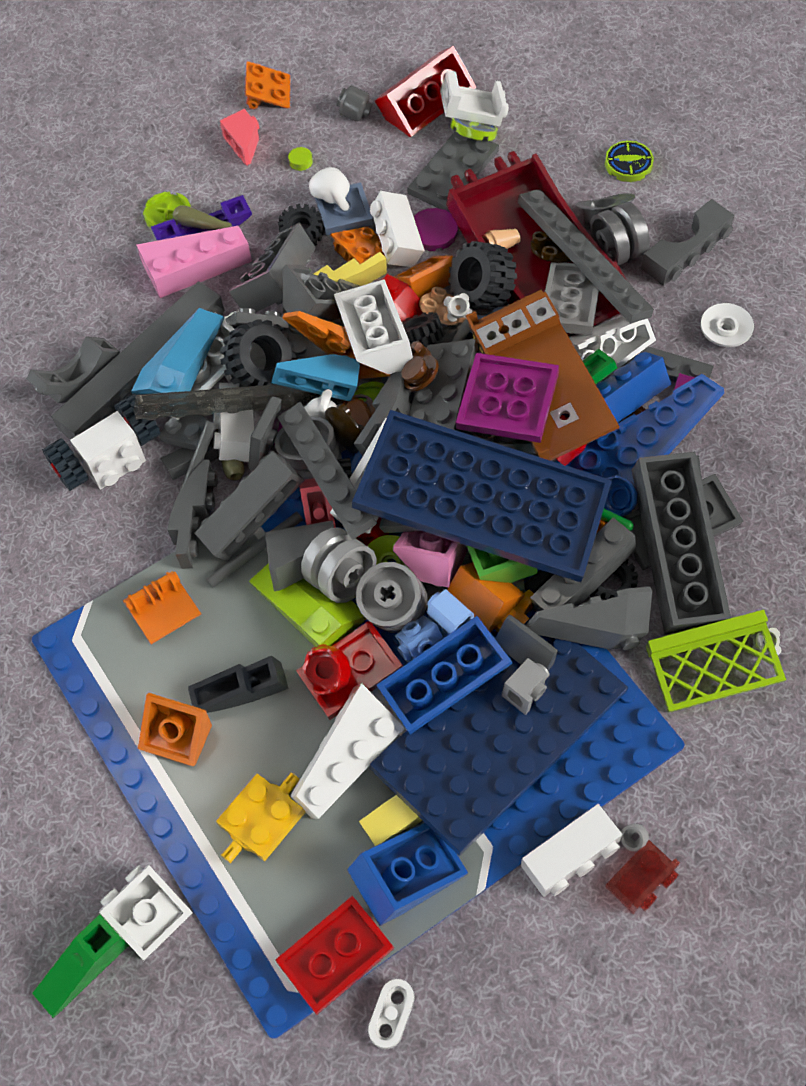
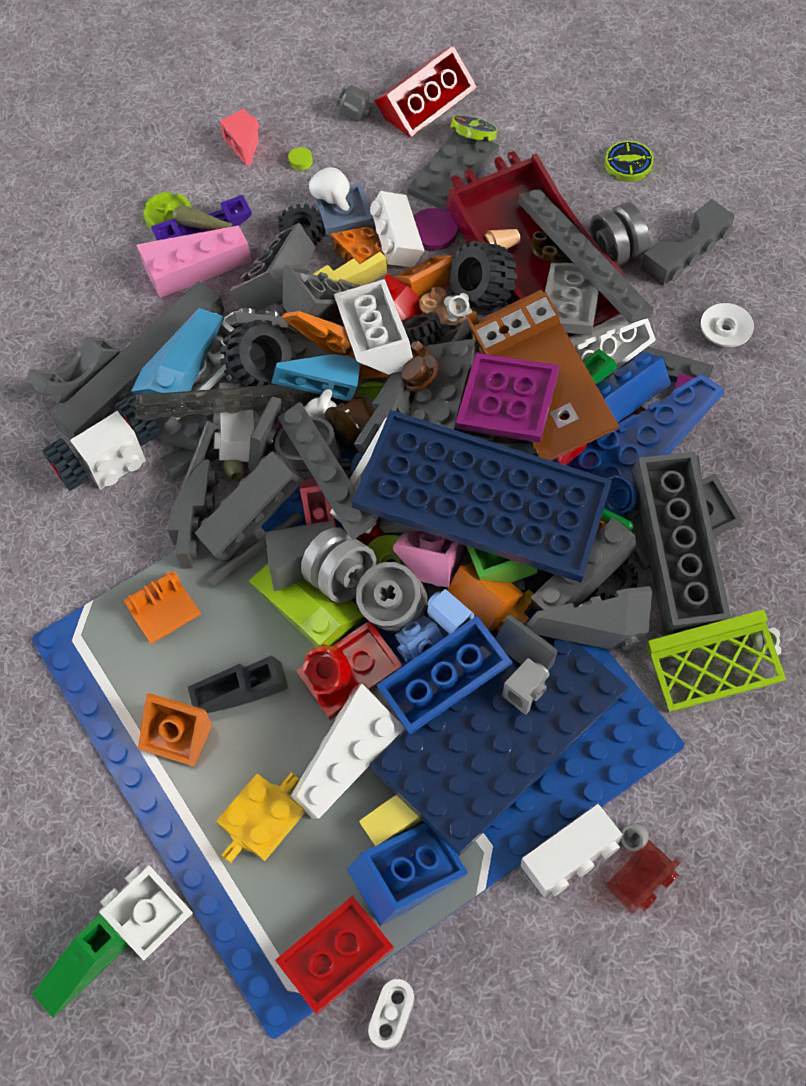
orange hinge [245,61,290,109] -> none
white panel [440,70,509,127] -> none
dark grey piece [576,193,635,230] -> none

